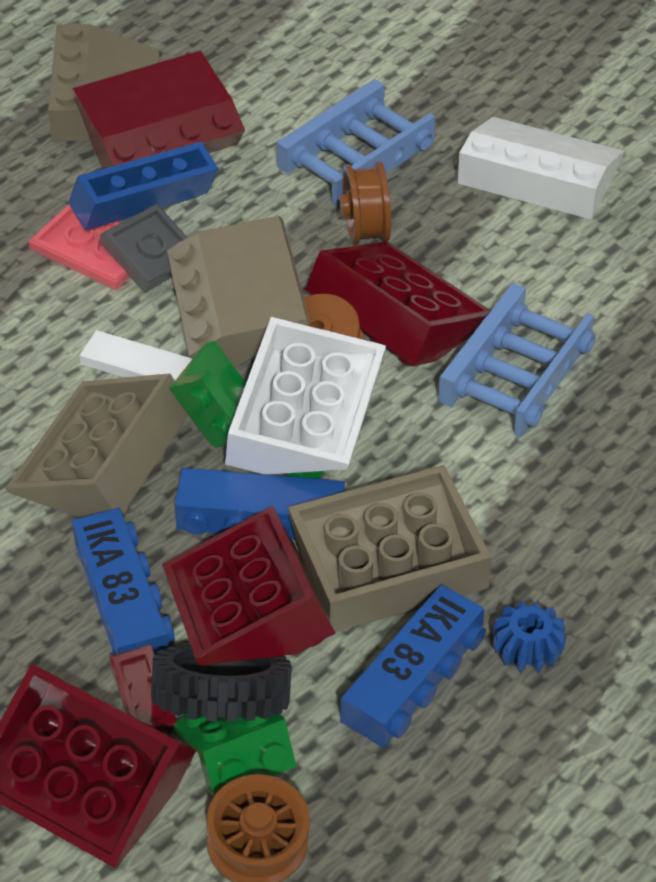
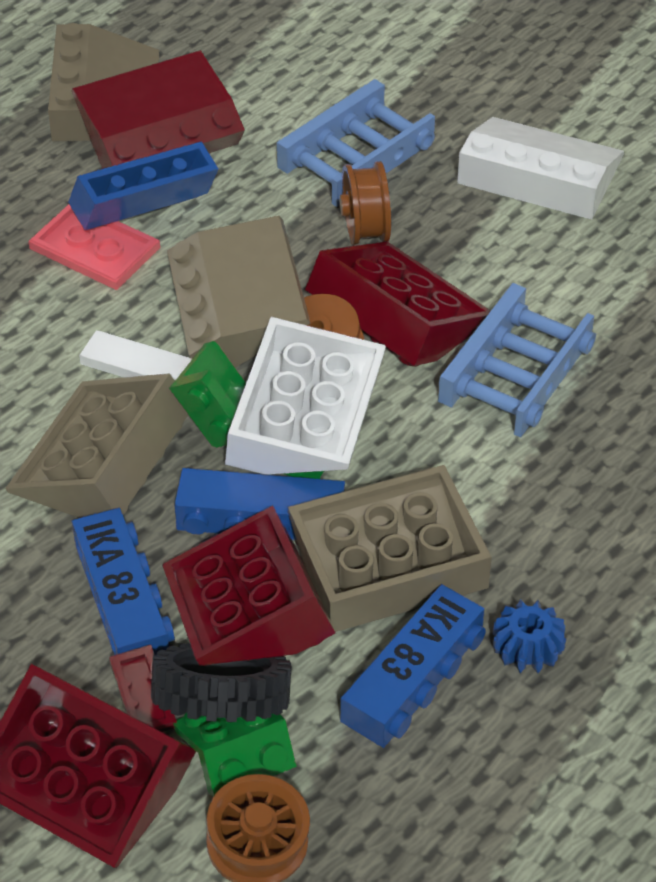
dark grey tile [99,204,188,293] -> none

